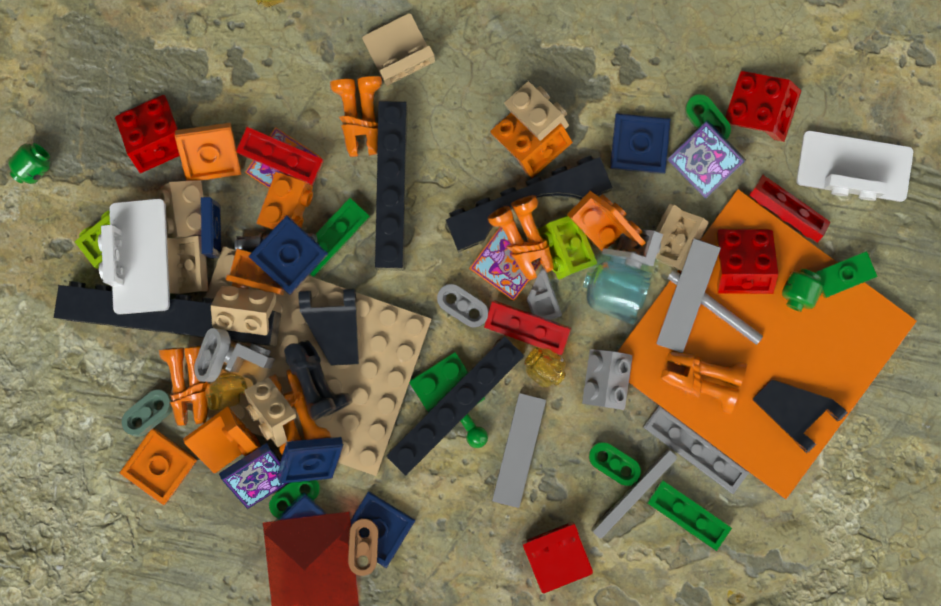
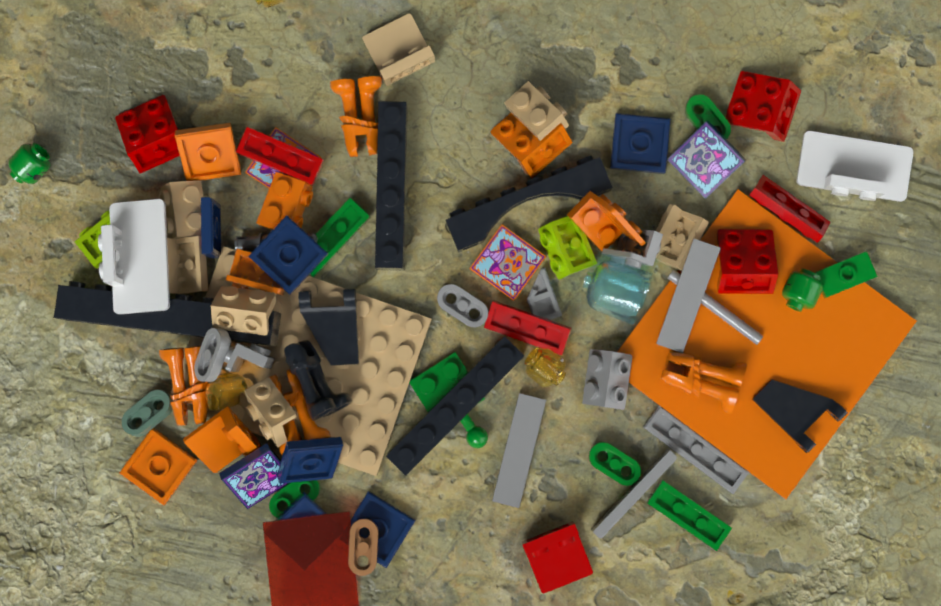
orange piece [487,195,554,281] -> none

